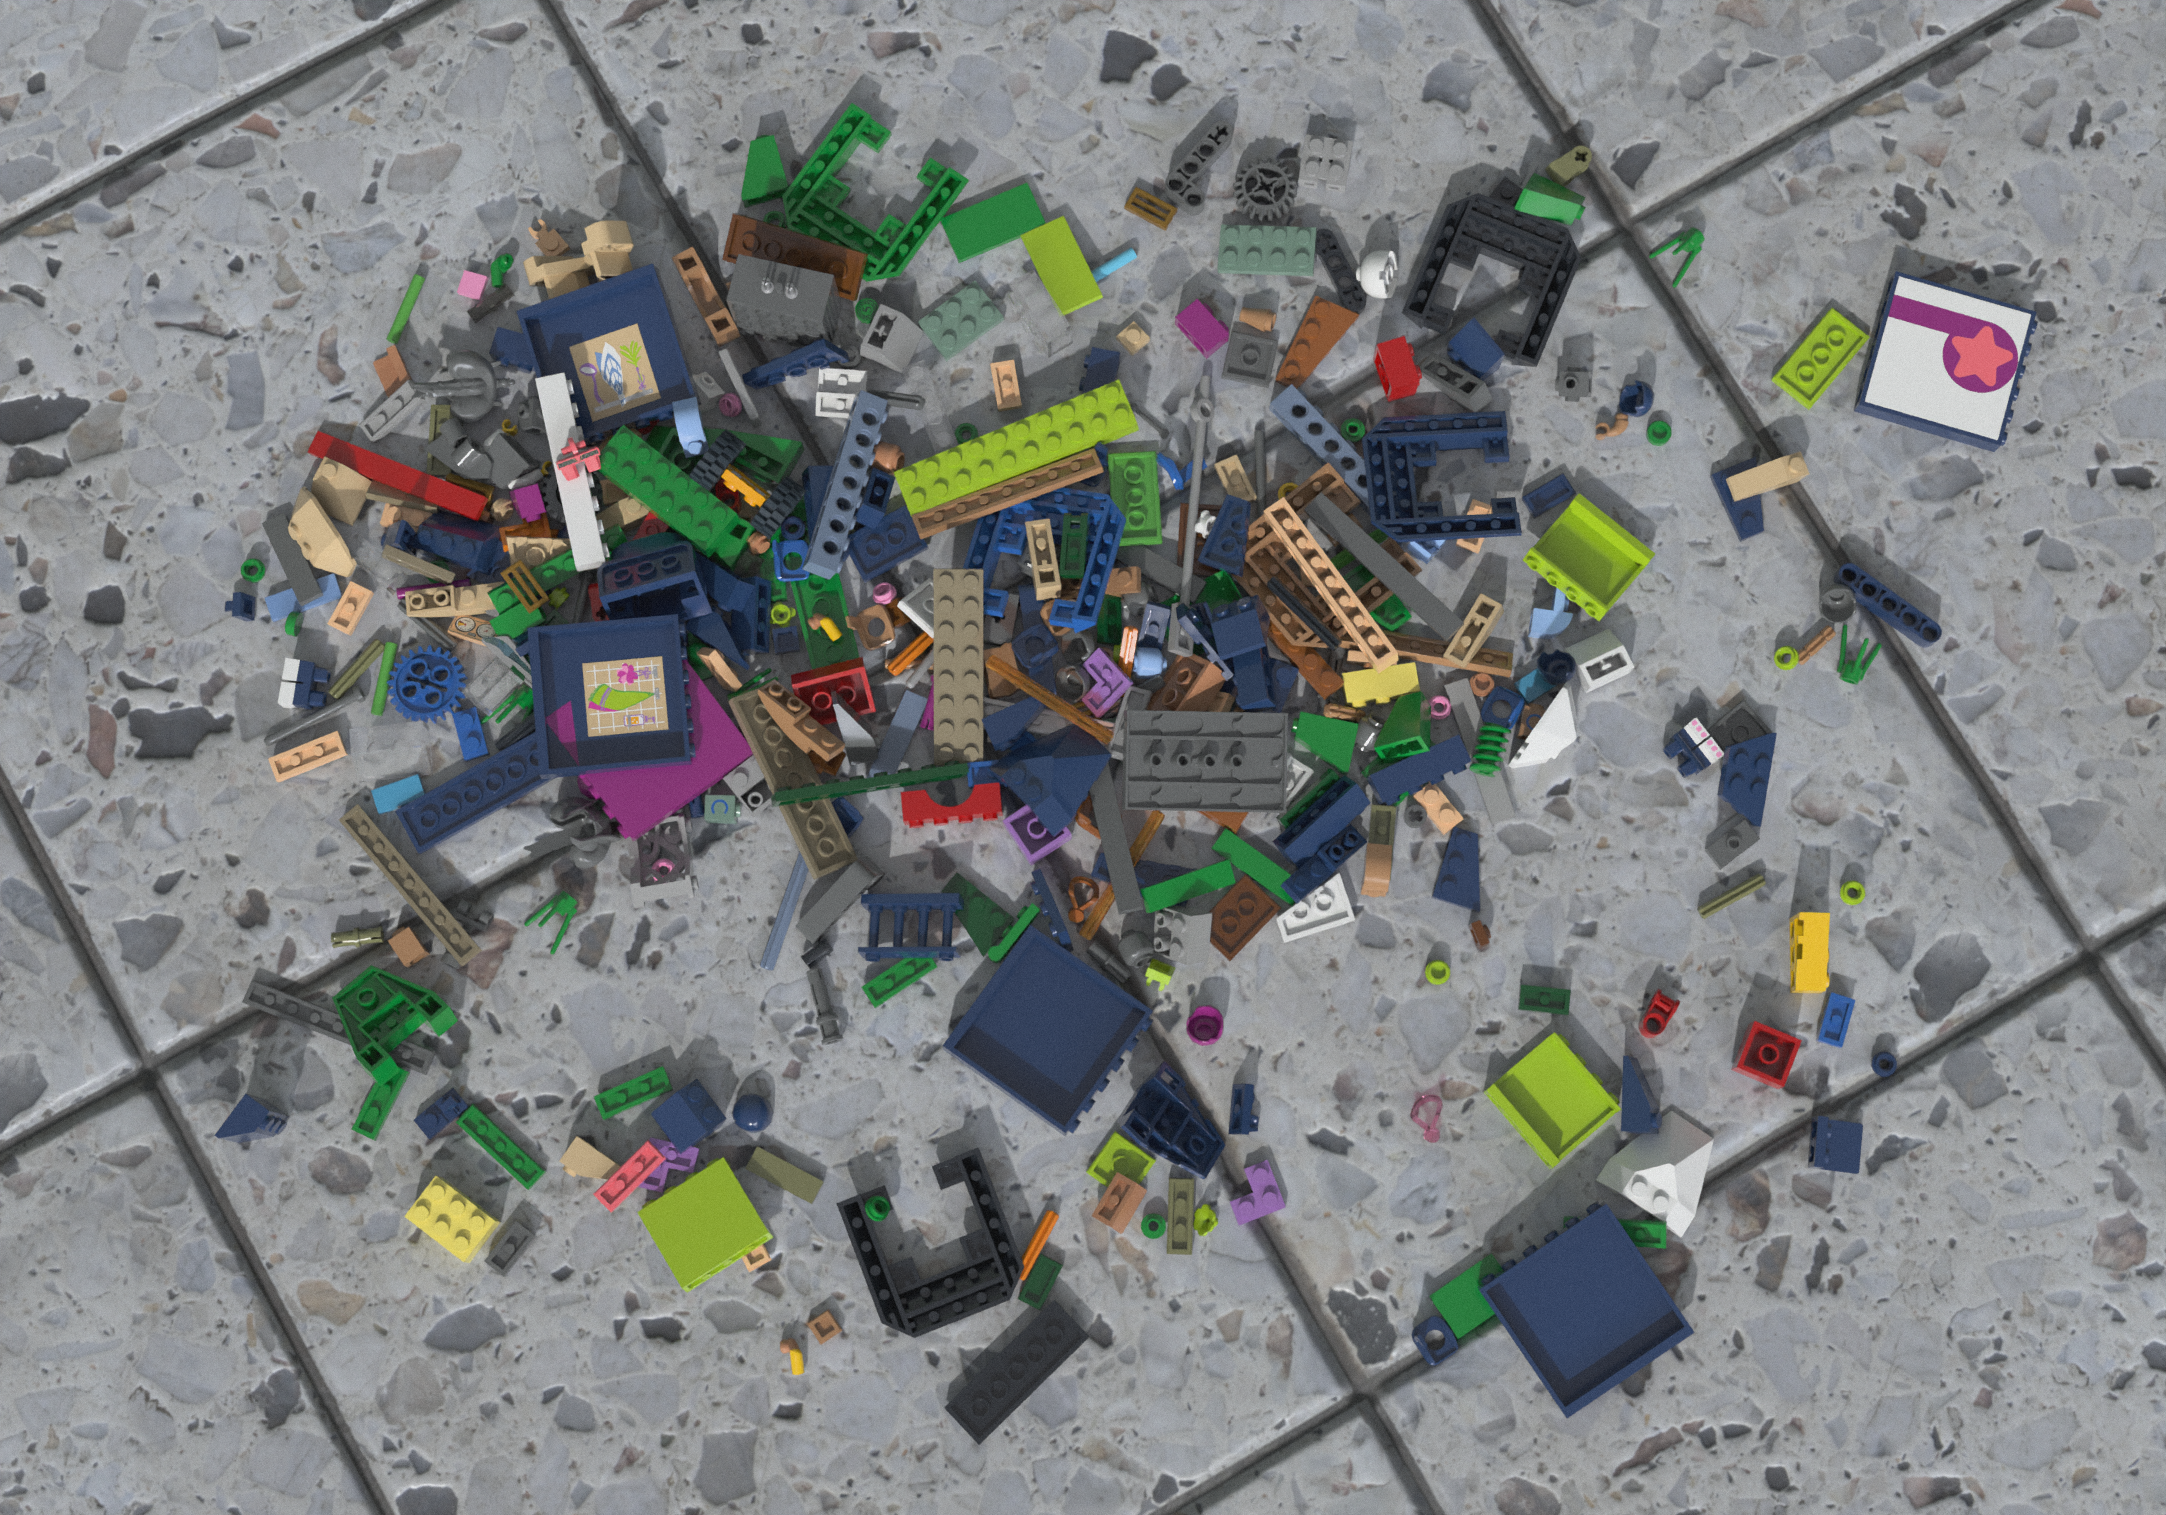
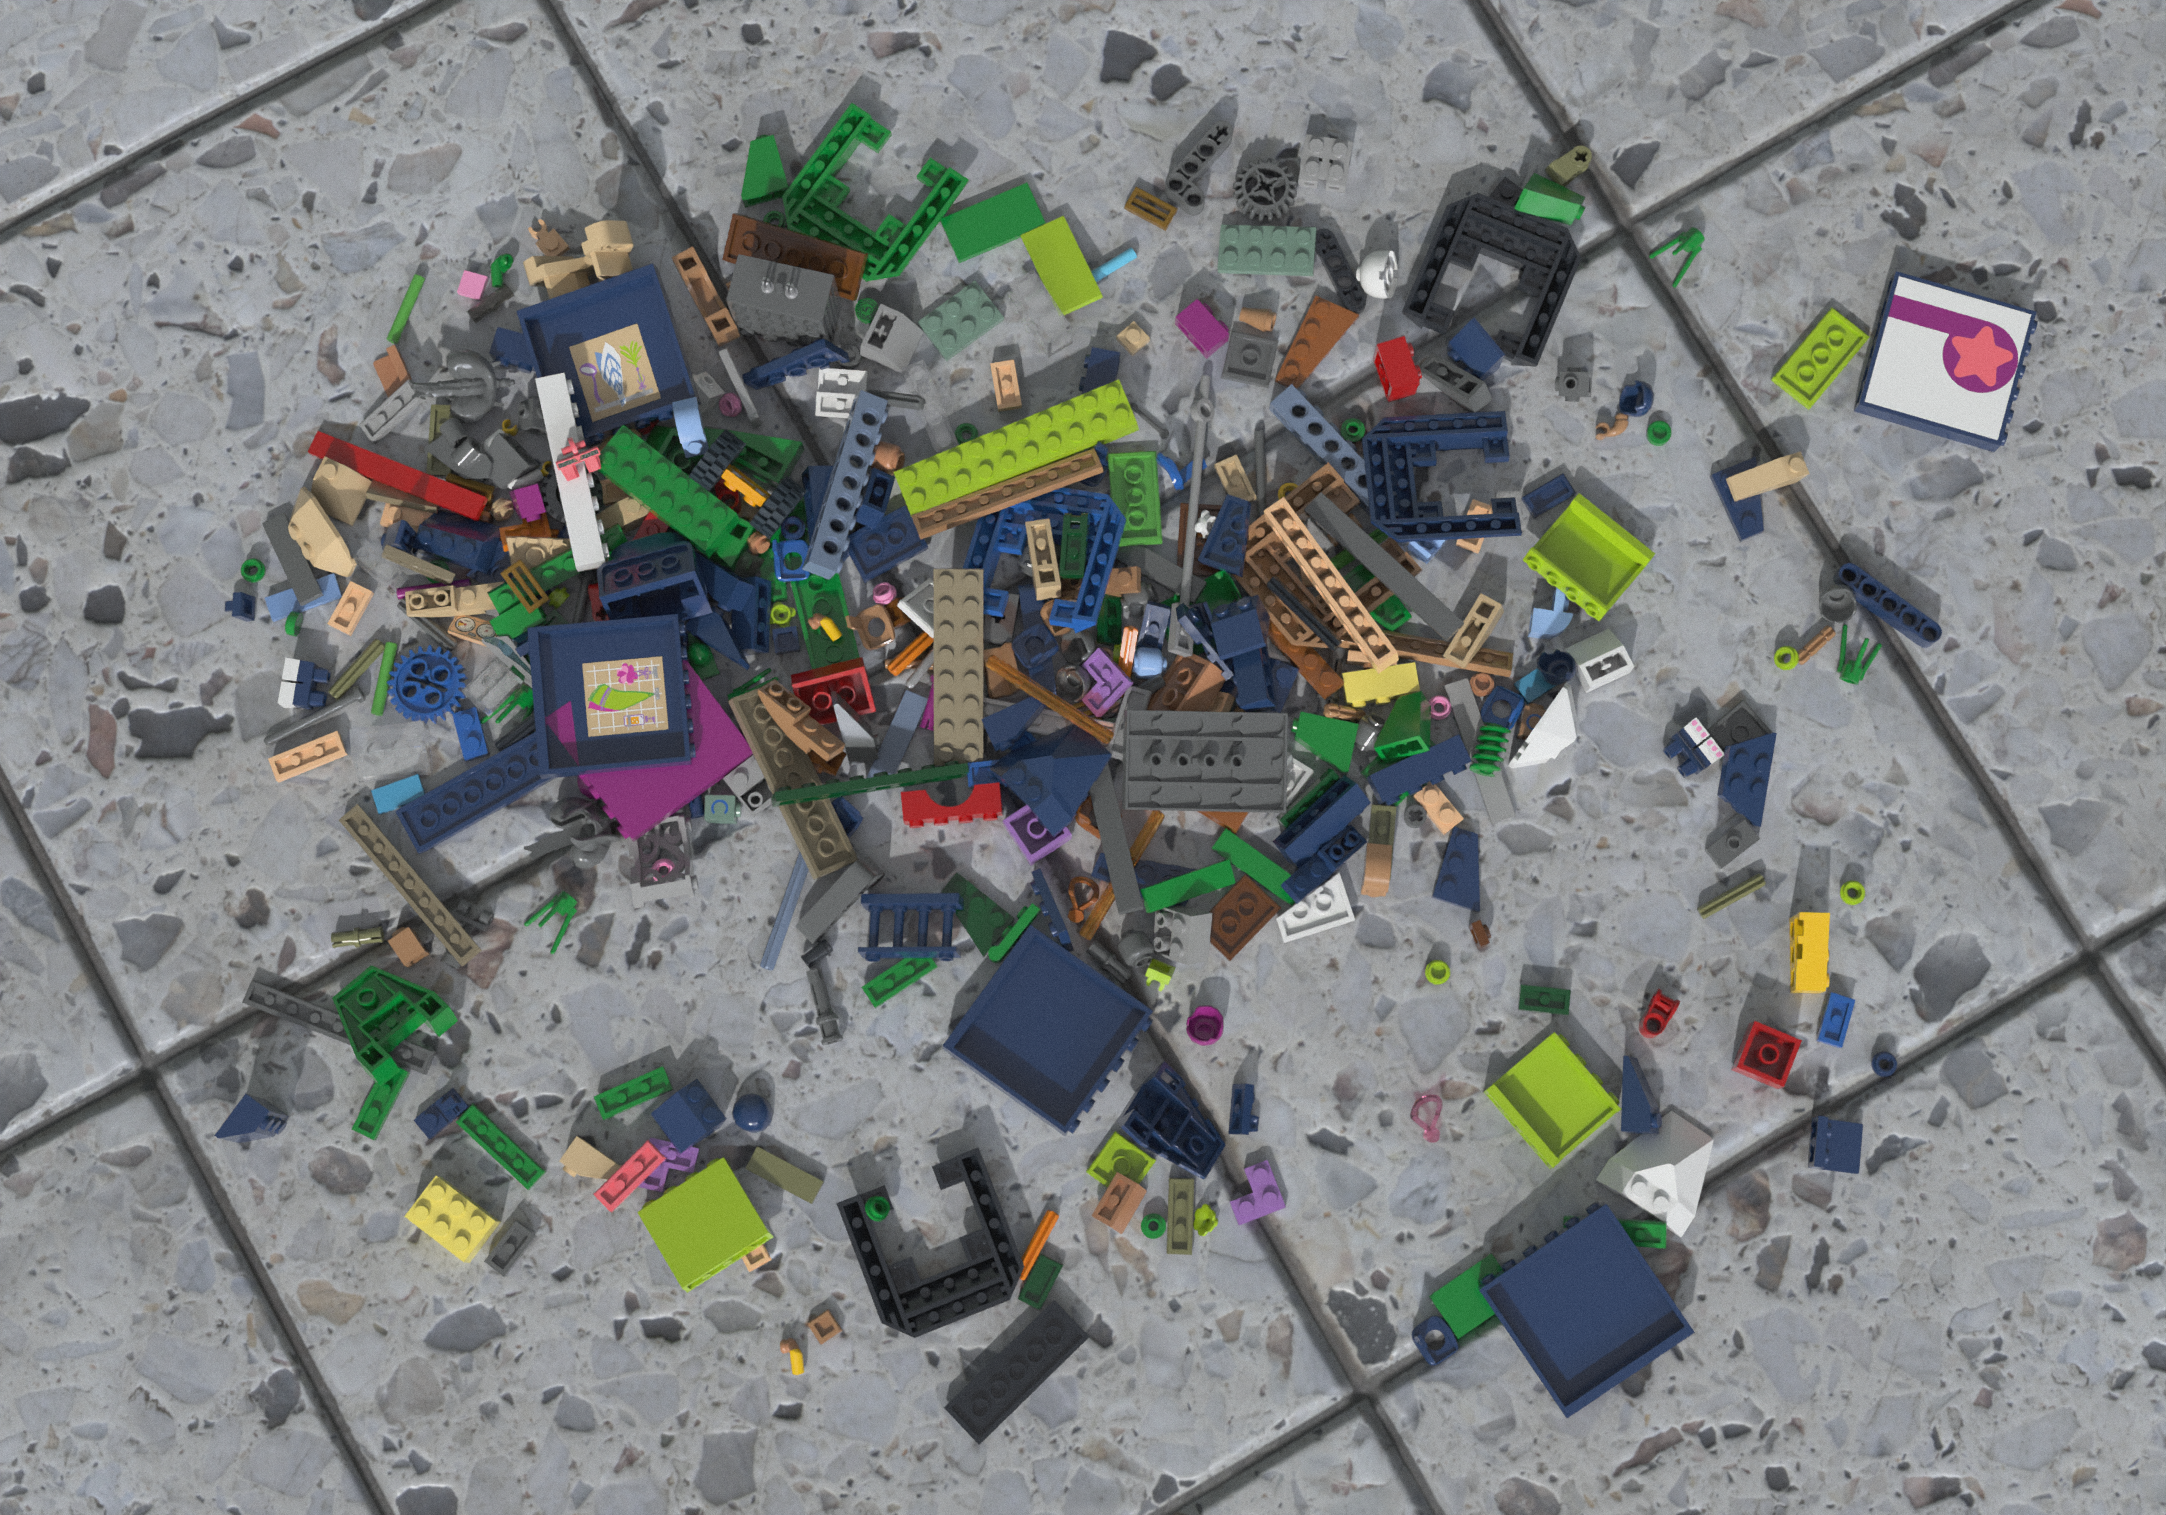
light nougat plate [696,647,742,692] -> none

